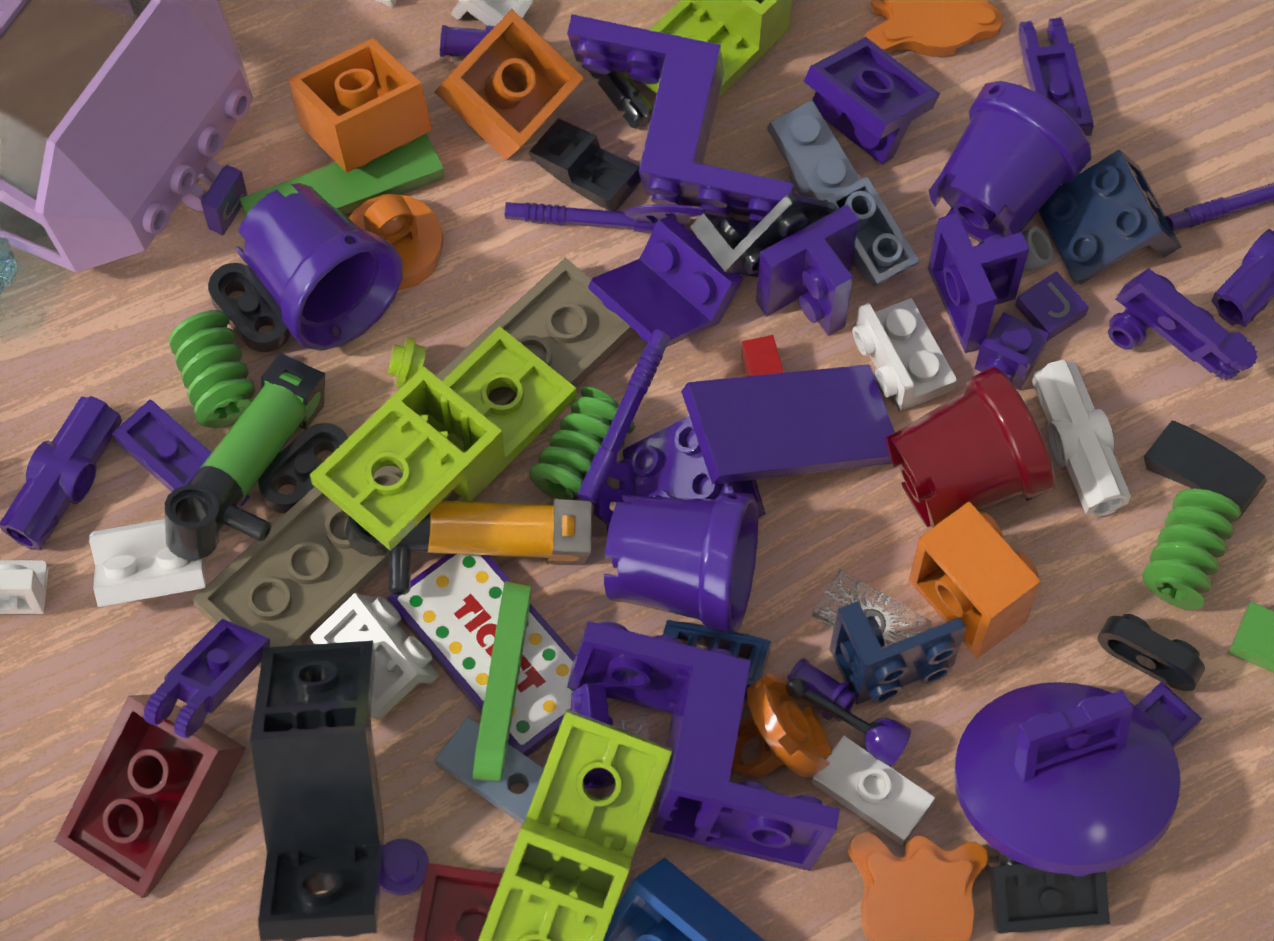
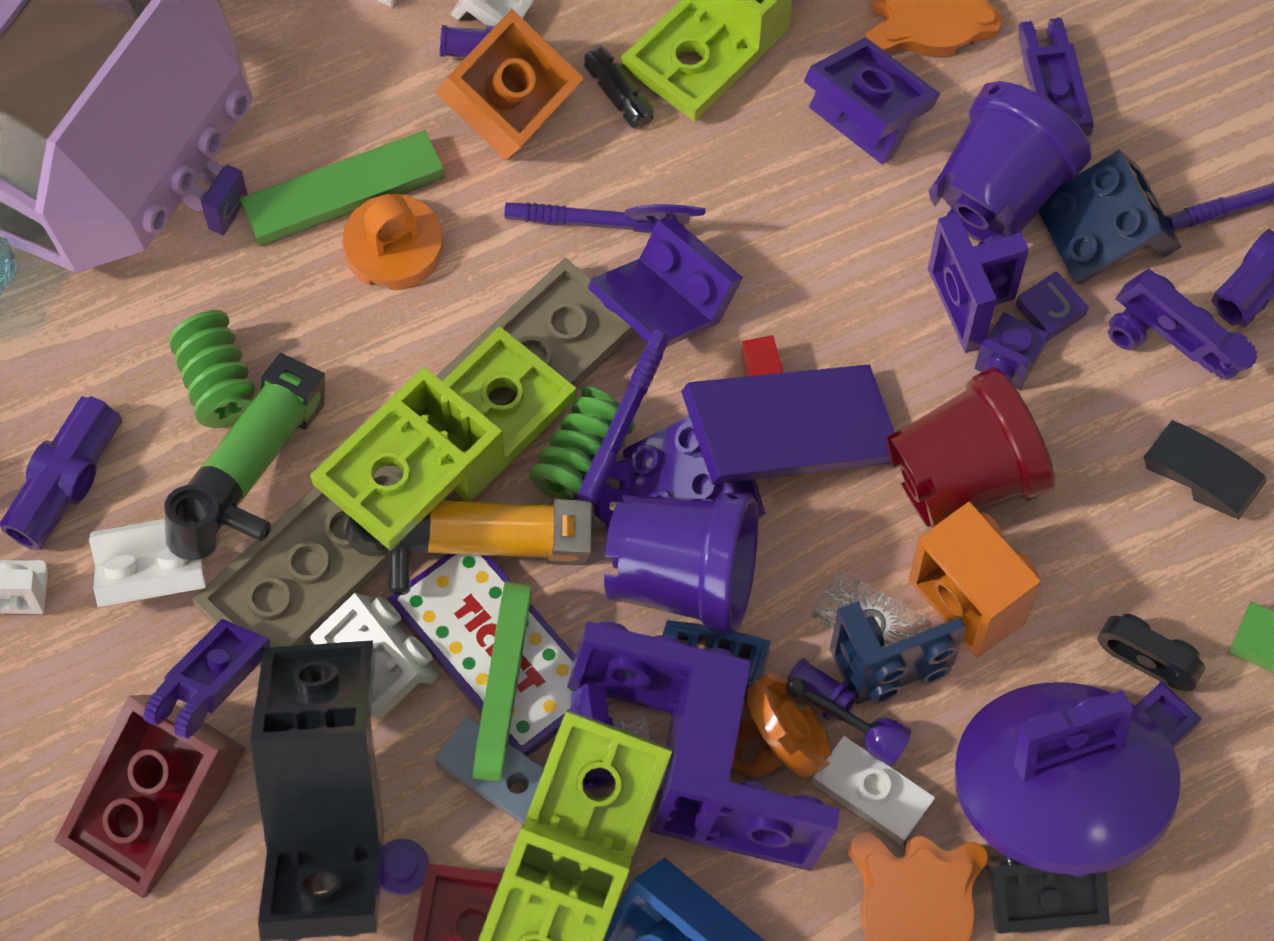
dark purple hinge [112,399,250,507] -> none
black plate [208,263,291,352] -> none
dark purple piece [236,183,403,351] -> none
black plate [258,423,348,513] -> none
orange brick [287,38,432,173] -> none
lime plate [387,337,426,388] -> none
black slope [529,118,641,211] -> none
dark purple bracket [567,14,794,224] -> none
black bracket [690,193,838,278] -> none
dark purple bracket [756,205,859,336] -> none
sand blue slope [767,100,919,287] -> none
white bracket [852,298,957,412] -> none
light grey hinge [1022,227,1053,271] -> none
white piece [1032,359,1131,518] -> none
bright green piece [1142,489,1241,610] -> none

